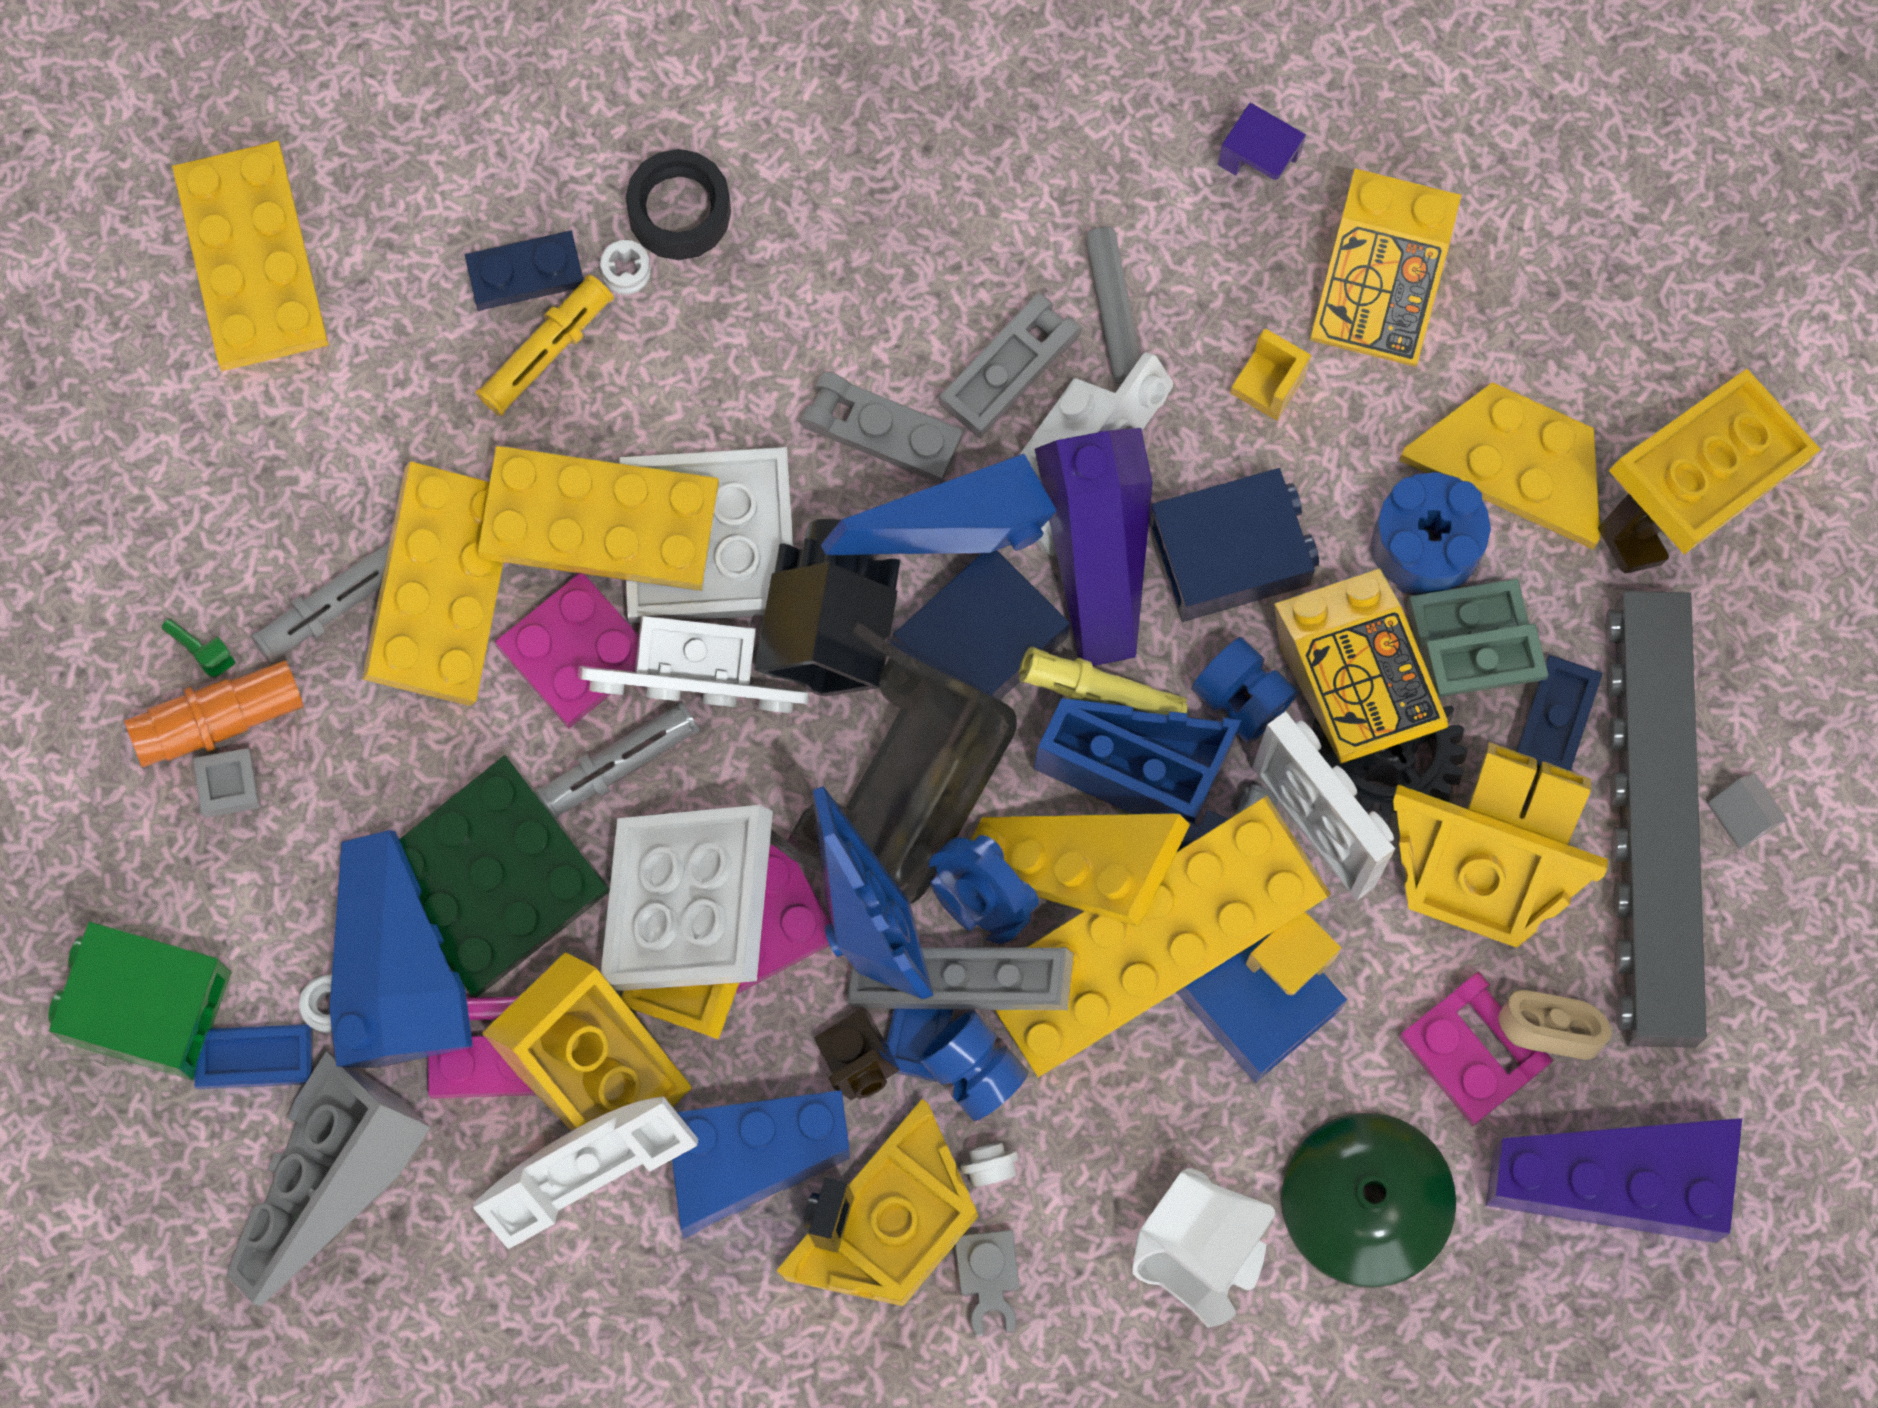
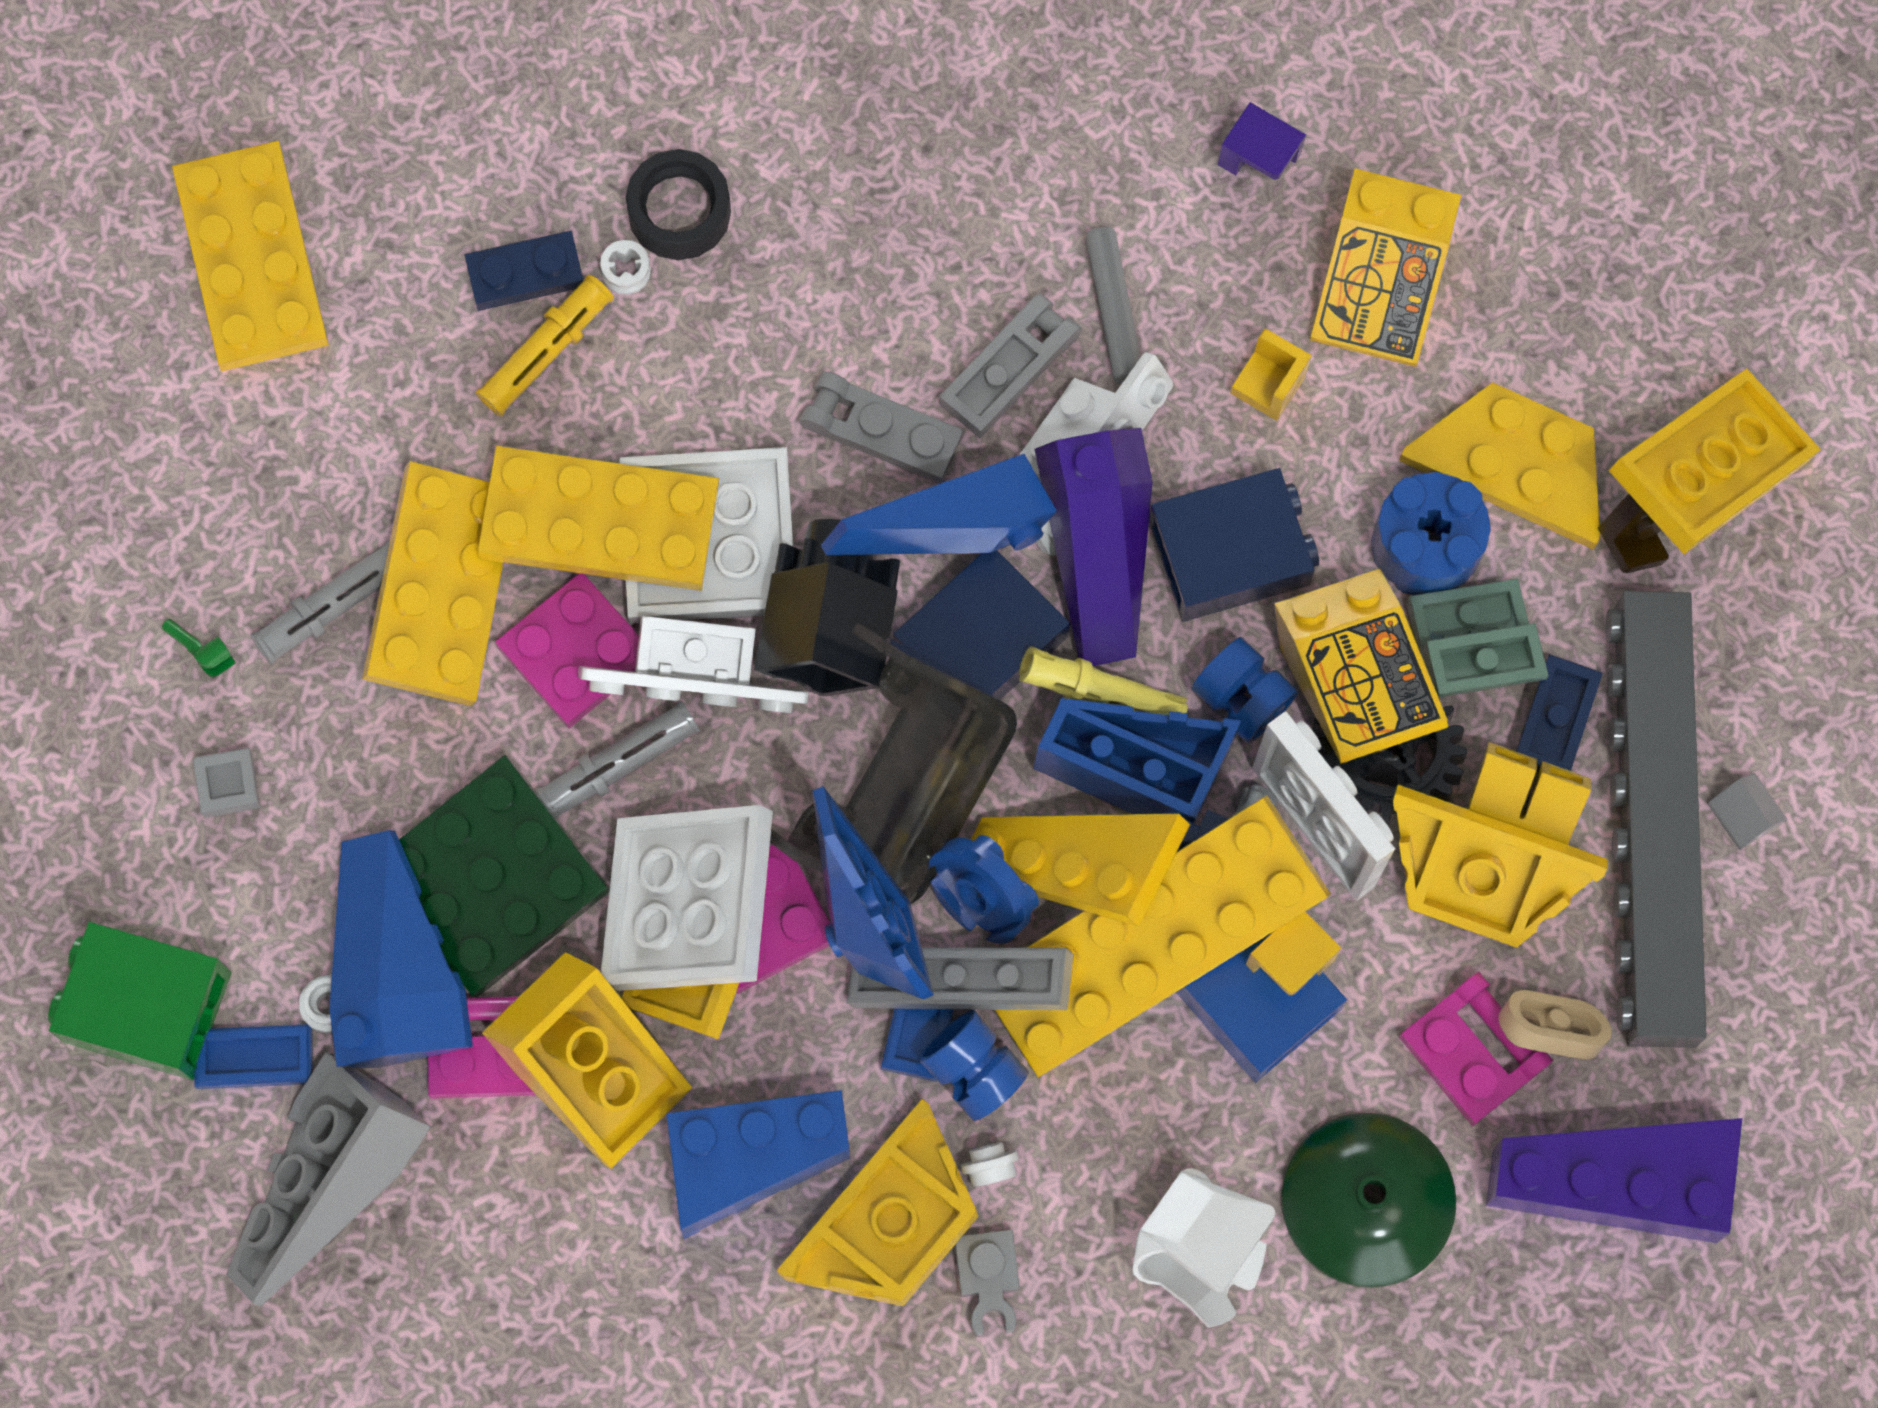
orange piece [123,660,304,768] -> none
white slope [473,1096,698,1249] -> none
black plate [804,1177,854,1253] -> none
dark brown bracket [814,1008,900,1101] -> none

